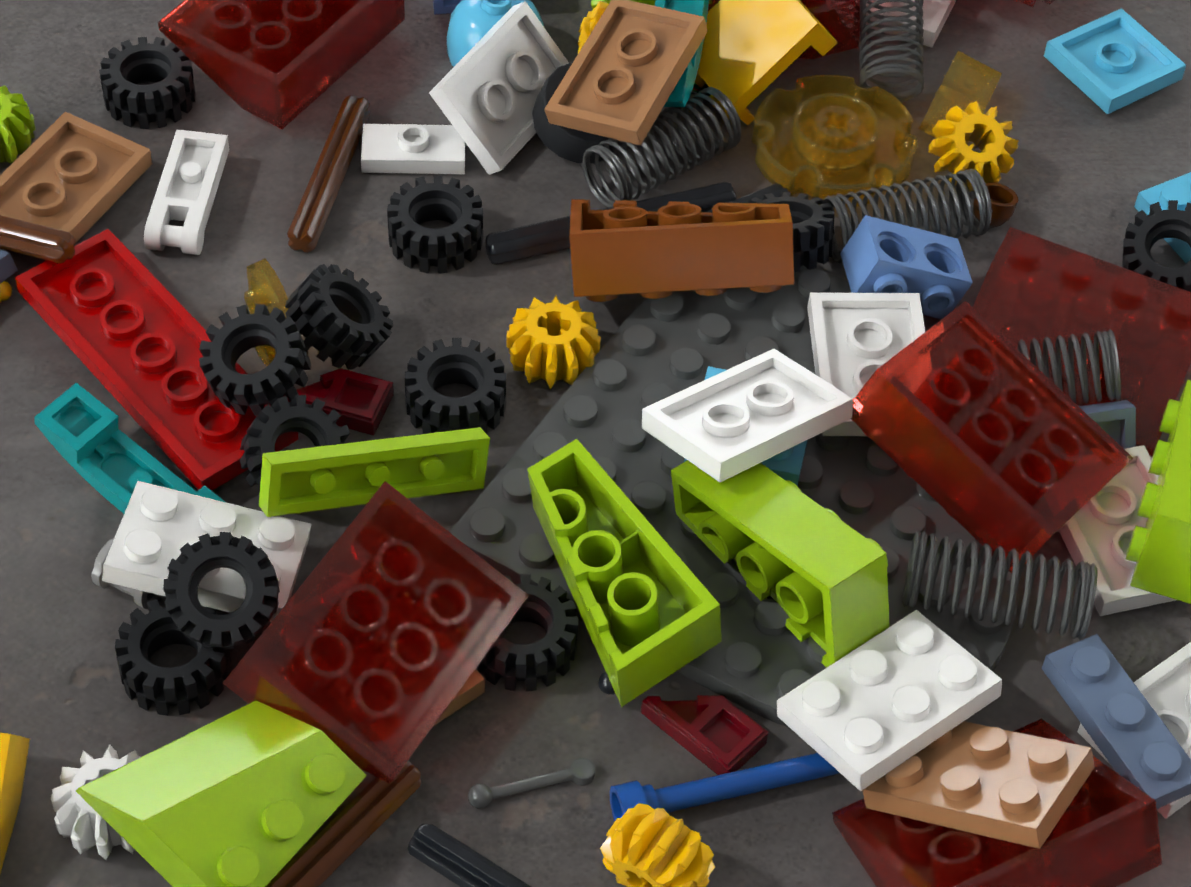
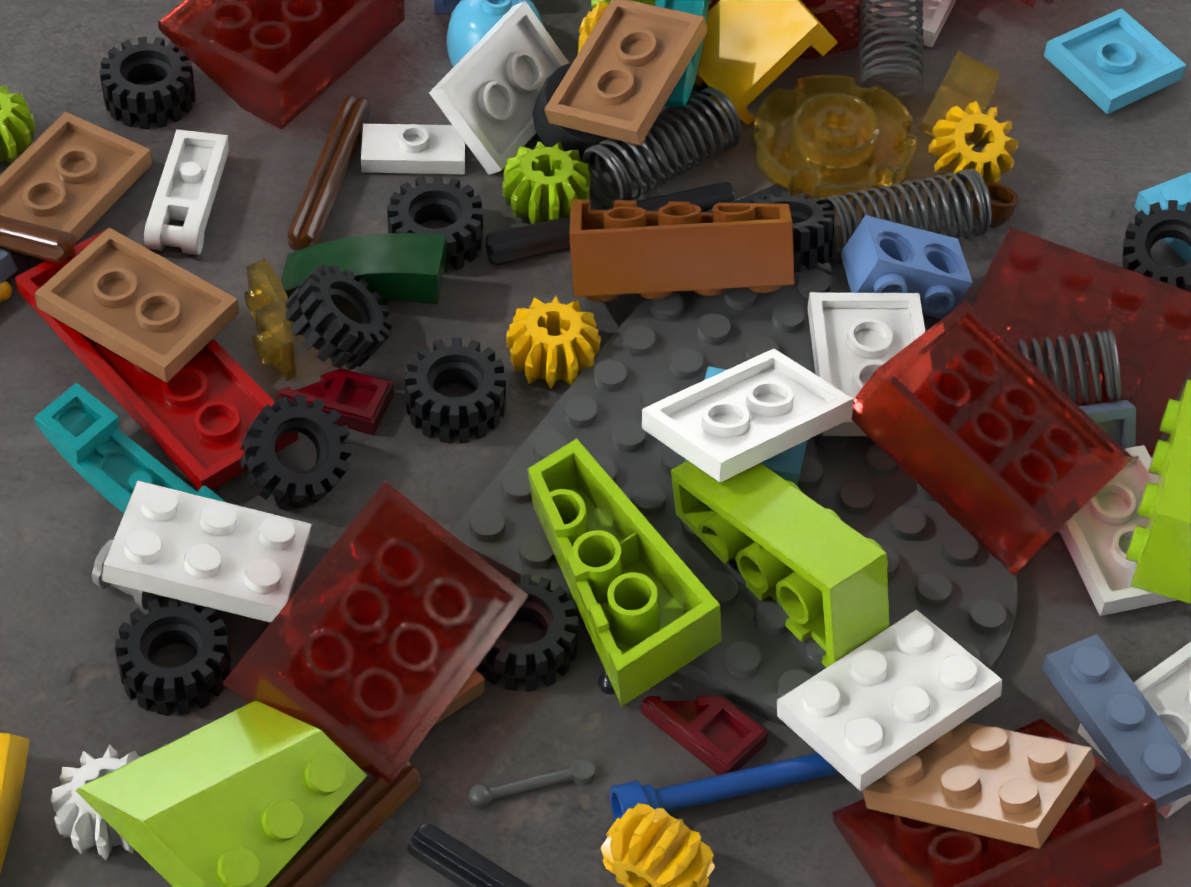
black tyre [163,532,280,650] -> none
black tyre [199,304,311,416] -> none
lime plate [259,427,490,517] -> none
dark grey piece [902,530,1098,640] -> none
none -> medium nougat plate [34,227,239,383]
none -> dark green slope [277,233,446,306]
none -> lime gear [502,141,591,224]

